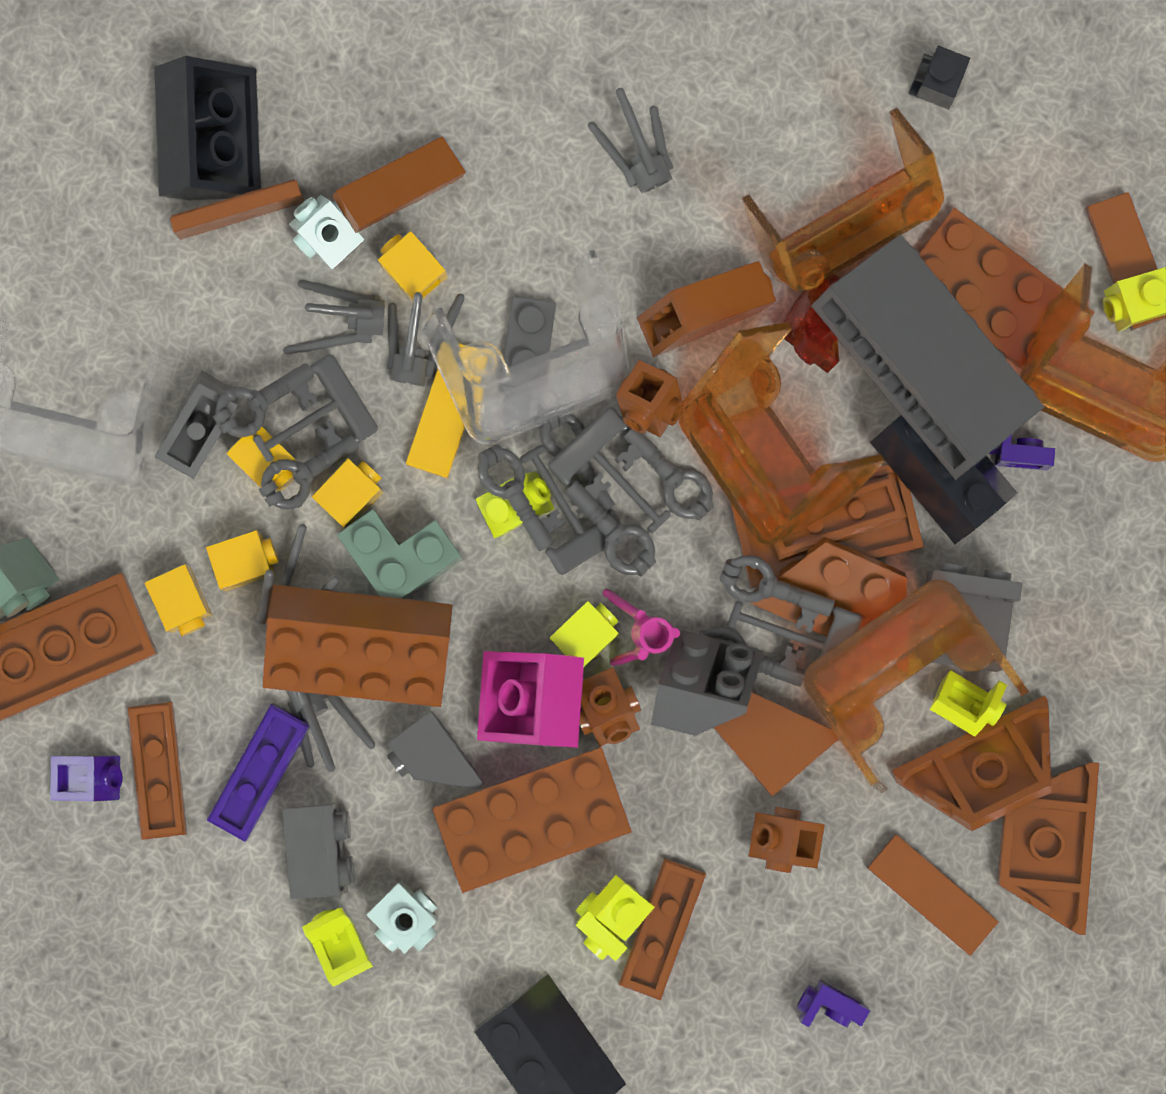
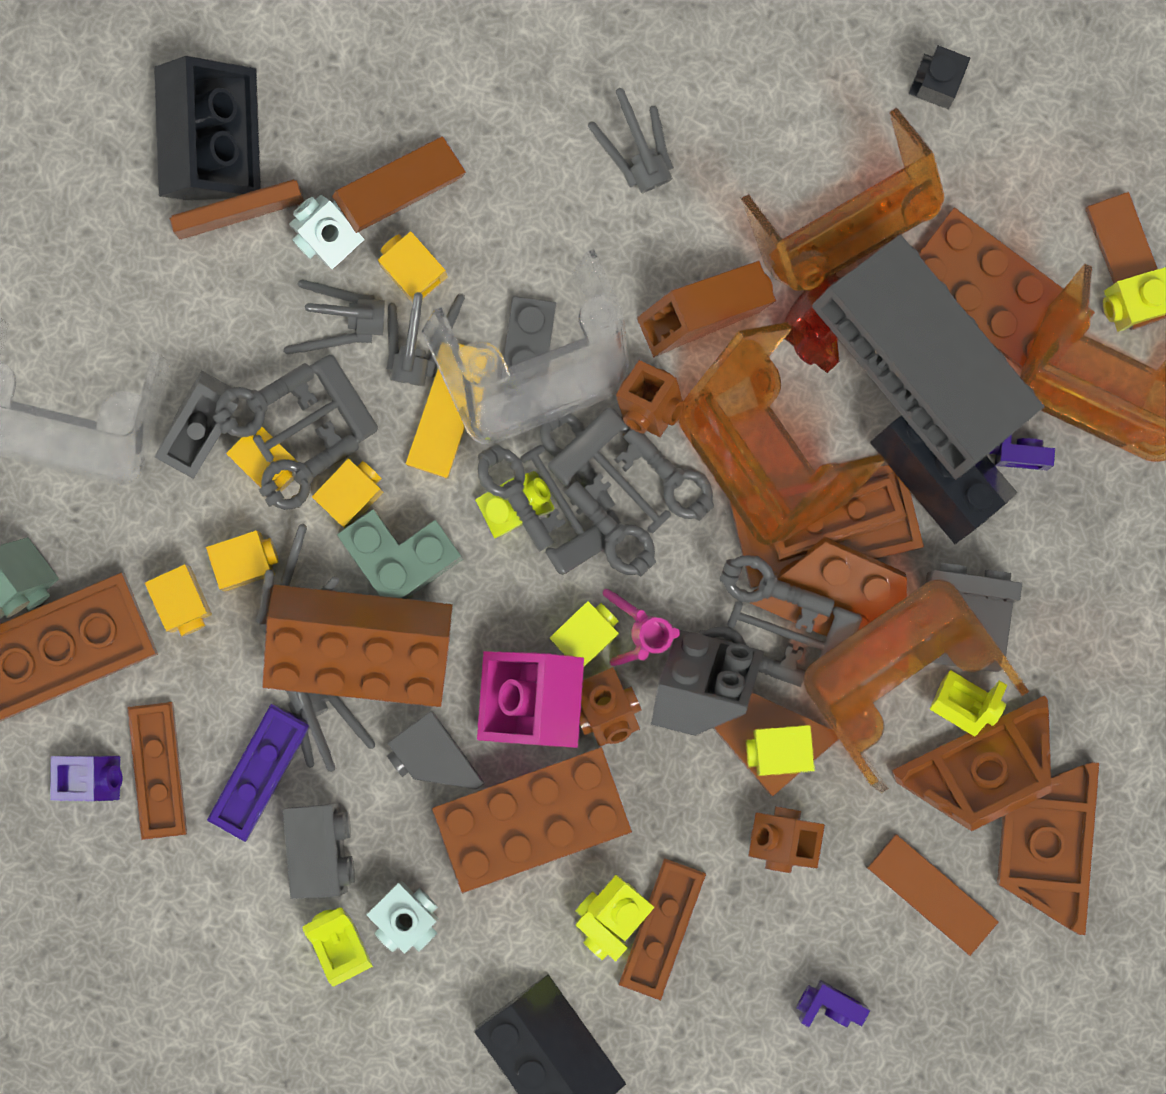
none -> neon yellow brick [746,725,815,776]

